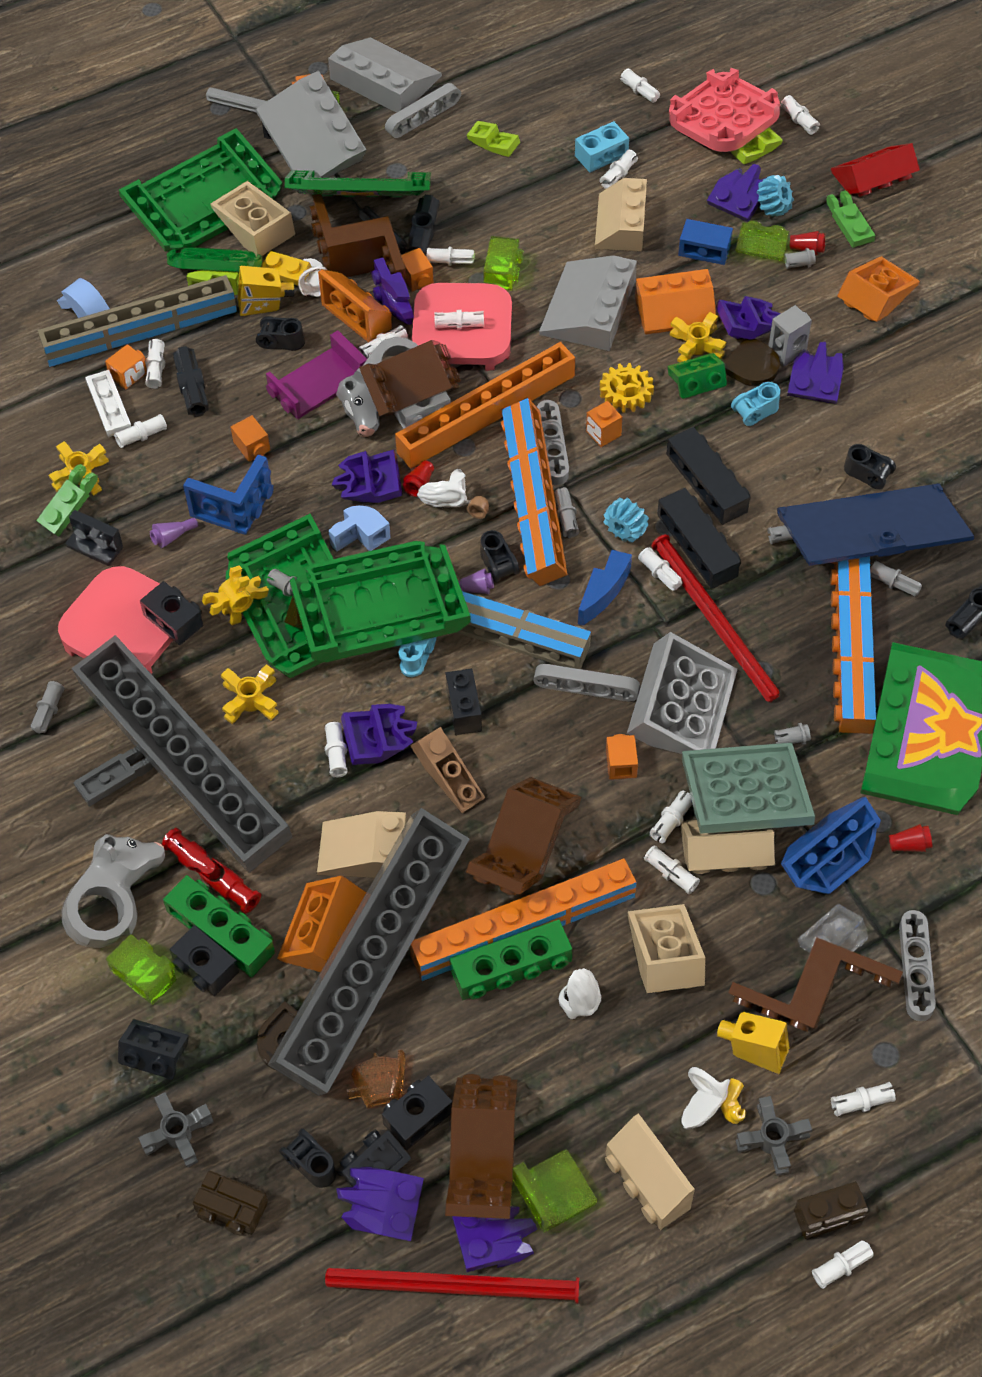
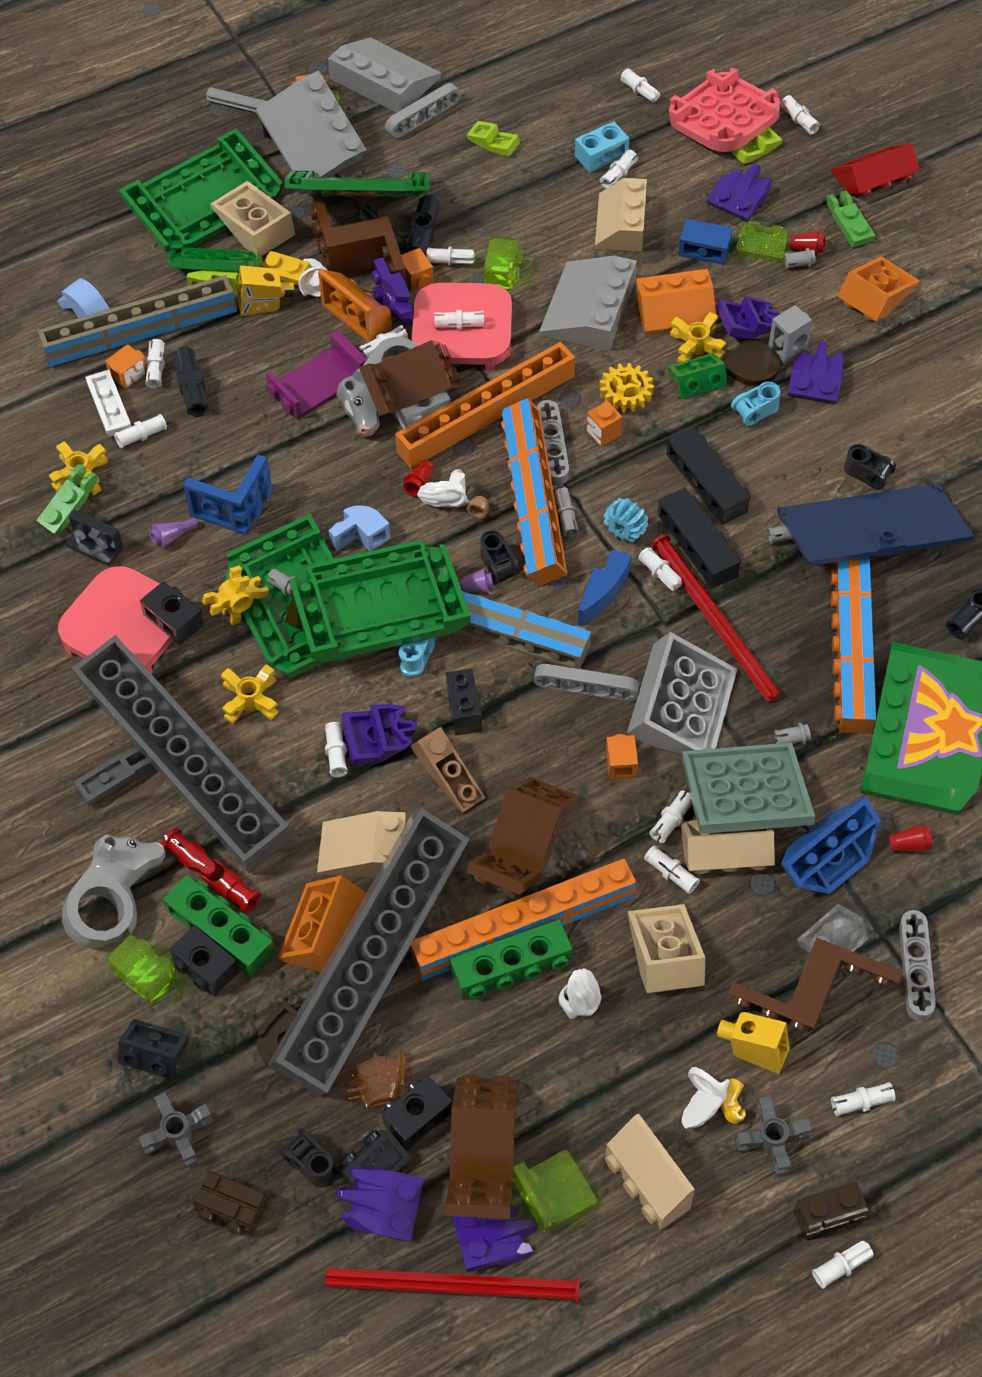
light grey axle [31,681,64,734] -> none
orange brick [231,415,270,462] -> none
black piece [256,316,305,351] -> none
dark purple plate [332,450,402,503] -> none
medium azure gear [757,175,794,217] -> none
light grey axle [870,561,922,596] -> none

